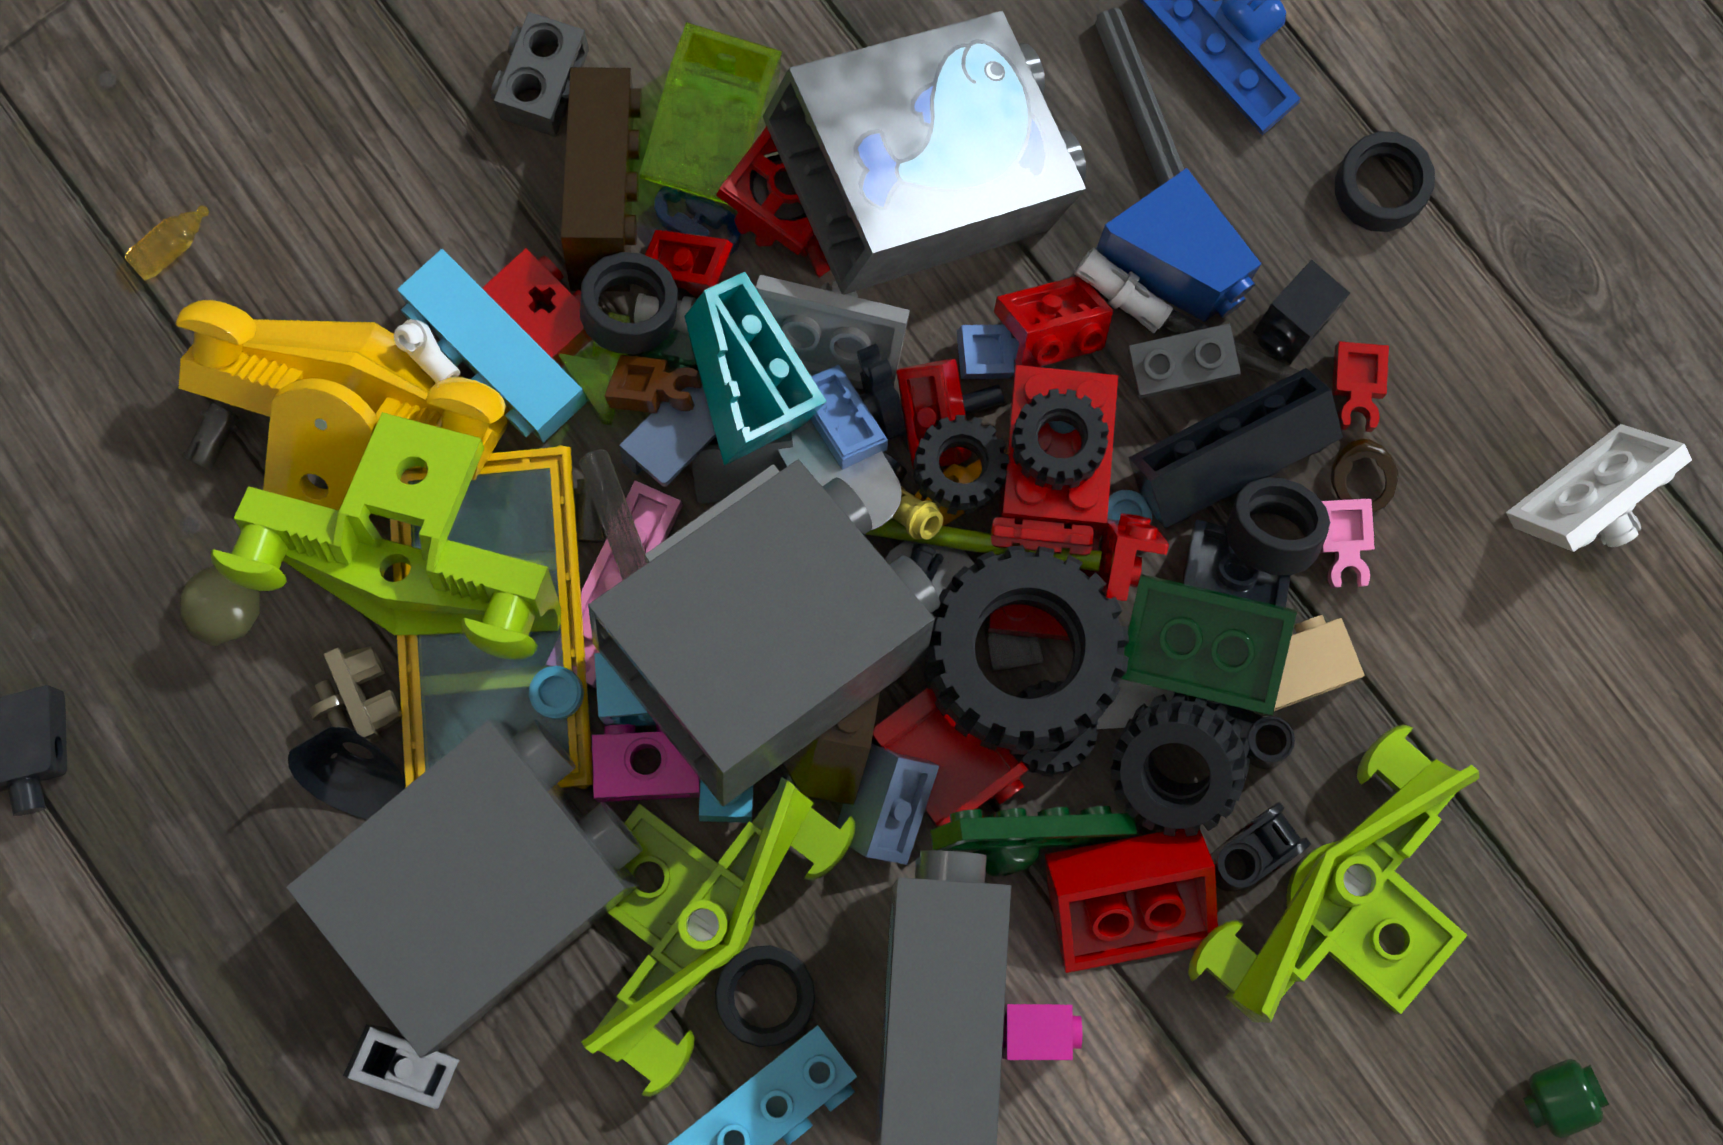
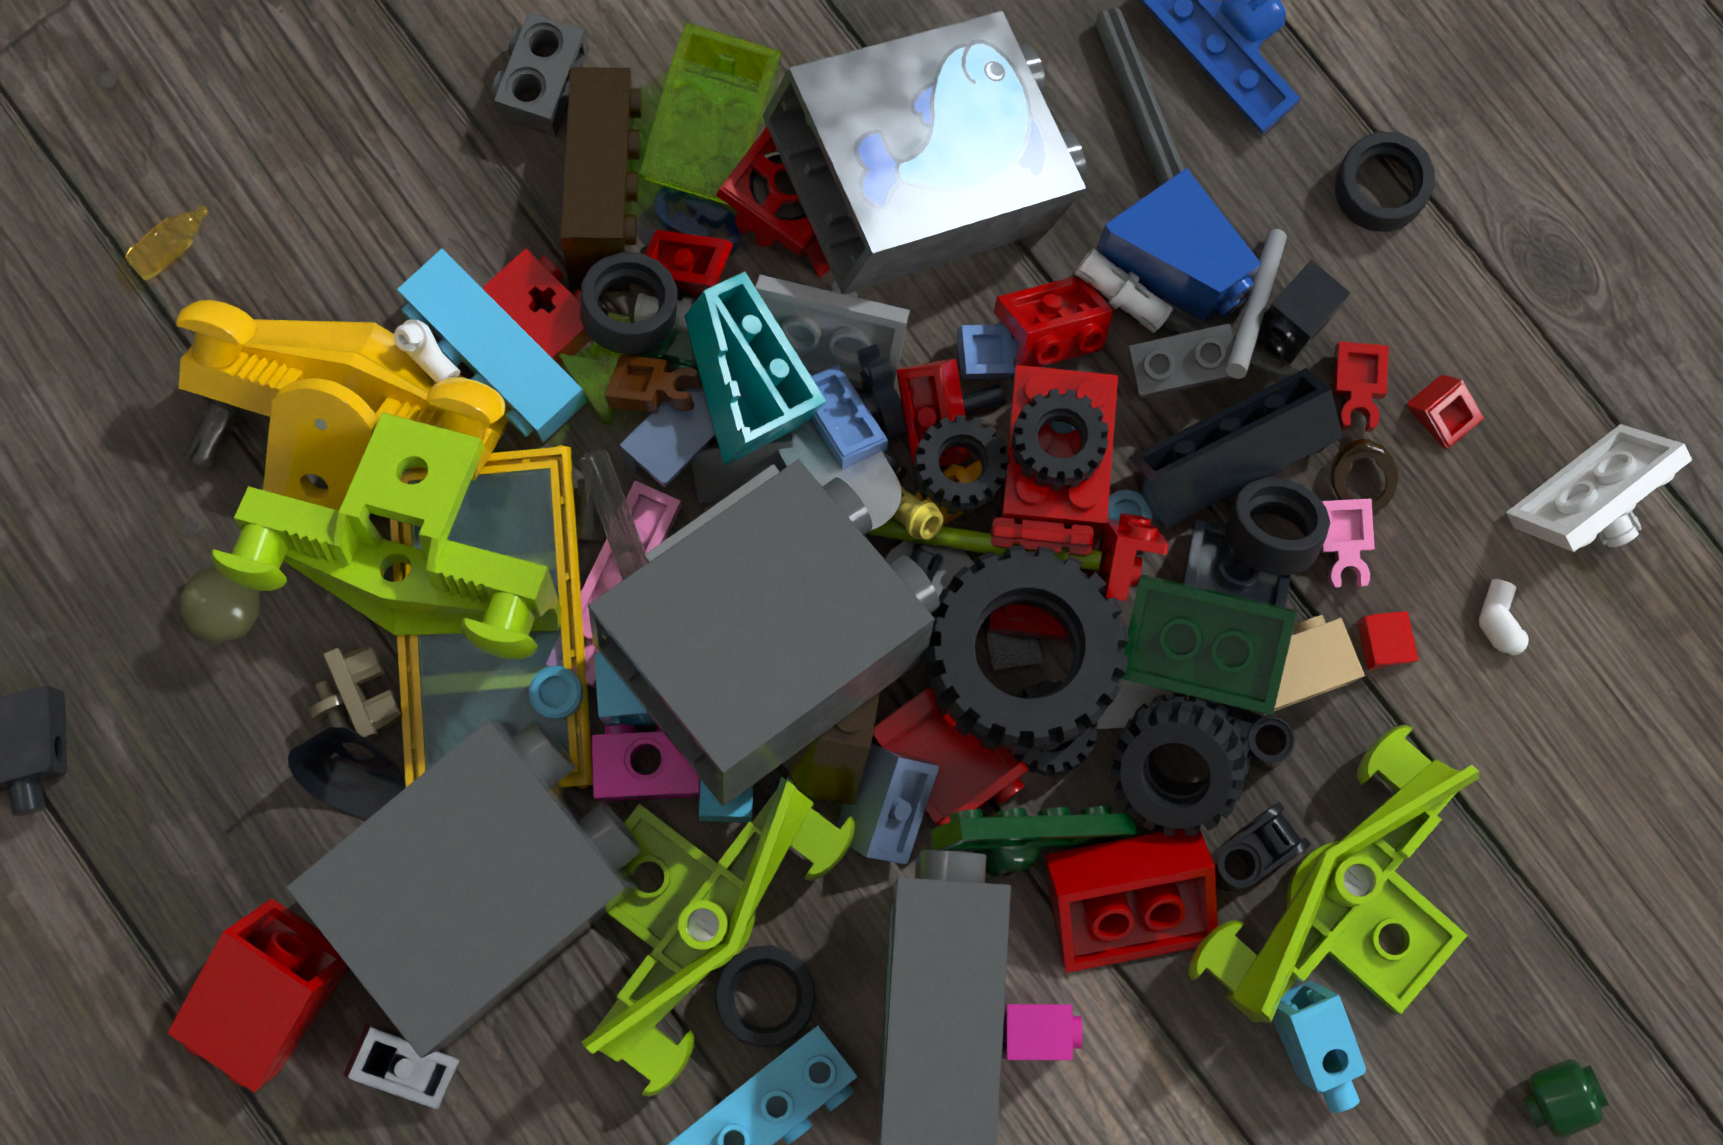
none -> red slope [167,898,350,1093]
none -> light grey bar [1226,229,1287,379]
none -> medium azure torso [1272,980,1366,1113]
none -> red slope [1357,611,1419,671]
none -> red slope [1407,375,1484,450]
none -> white arm [1479,579,1529,655]

